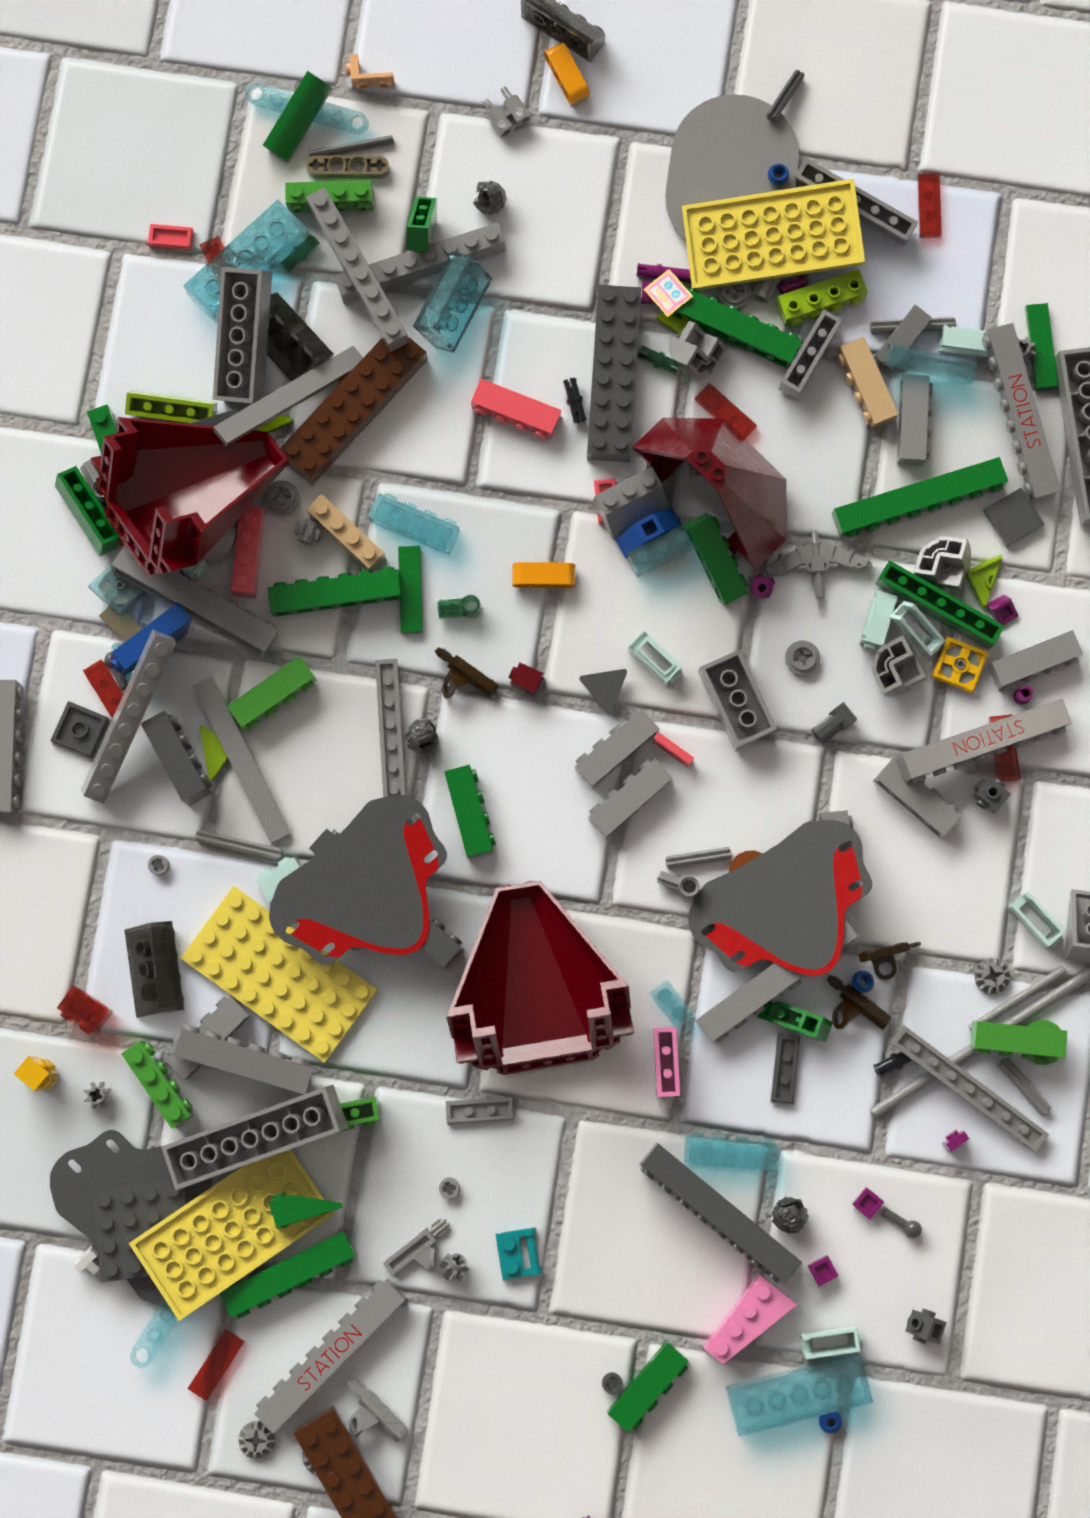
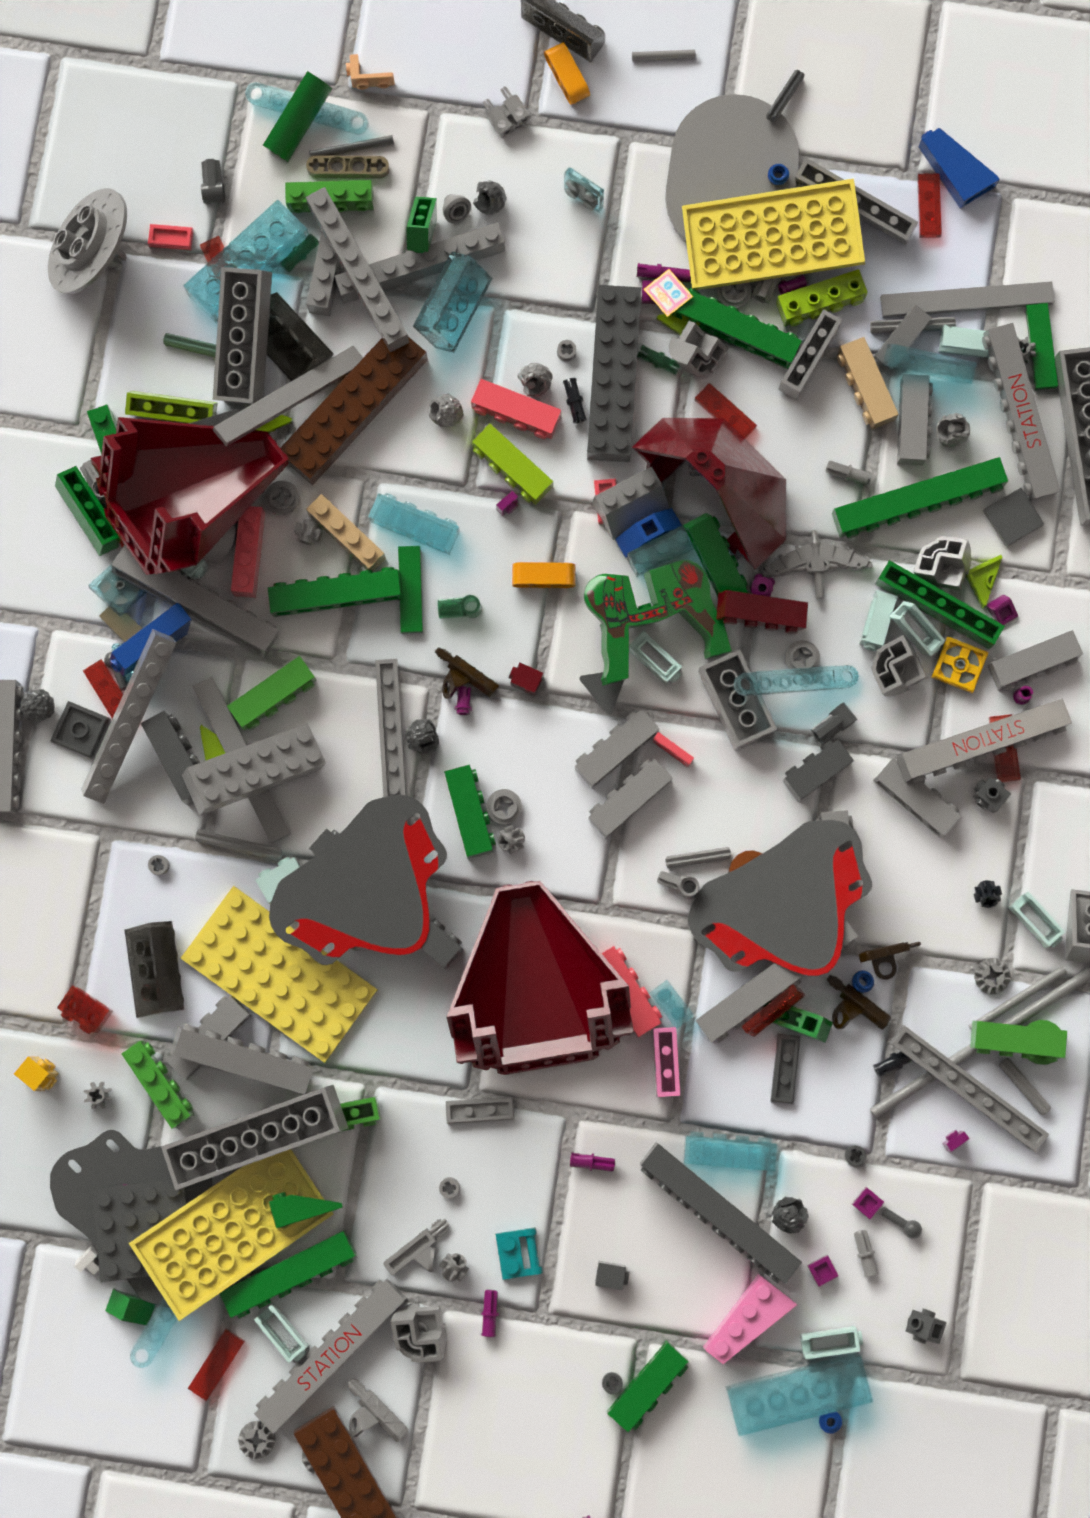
none -> dark grey piece [20,689,55,724]
none -> light grey piece [48,188,127,294]
none -> green slope [105,1288,156,1326]
none -> sand green axle [163,333,216,357]
none -> light grey brick [182,723,326,816]
none -> dark grey piece [201,159,225,204]
none -> light aqua window [254,1302,308,1363]
none -> light grey brick [307,230,341,316]
none -> light grey brick [391,1304,446,1362]
none -> light grey piece [429,393,464,428]
none -> light grey brick [442,194,471,223]
none -> magenta pin [455,686,472,715]
none -> lime brick [472,424,553,505]
none -> magenta axle [481,1290,499,1337]
none -> light grey gear [486,789,522,825]
none -> magenta plate [496,491,518,516]
none -> light grey gear [498,825,525,854]
none -> light grey piece [518,363,553,396]
none -> light grey bush [557,340,577,361]
none -> piece [564,167,604,212]
none -> magenta axle [570,1152,616,1172]
none -> animal [584,560,732,686]
none -> dark grey brick [595,1261,629,1290]
none -> coral brick [602,946,662,1037]
none -> light grey bar [632,49,696,61]
none -> dark red brick [716,590,808,634]
none -> clear light blue plate [734,665,859,696]
none -> clear red tile [741,984,805,1037]
none -> dark grey brick [783,740,854,802]
none -> light grey axle [826,461,870,486]
none -> dark grey bush [844,1145,866,1166]
none -> light grey axle [854,1230,879,1277]
none -> light grey tile [880,281,1055,318]
none -> blue slope [918,128,1000,209]
none -> light grey piece [936,413,970,448]
none -> black gear [973,880,1002,908]

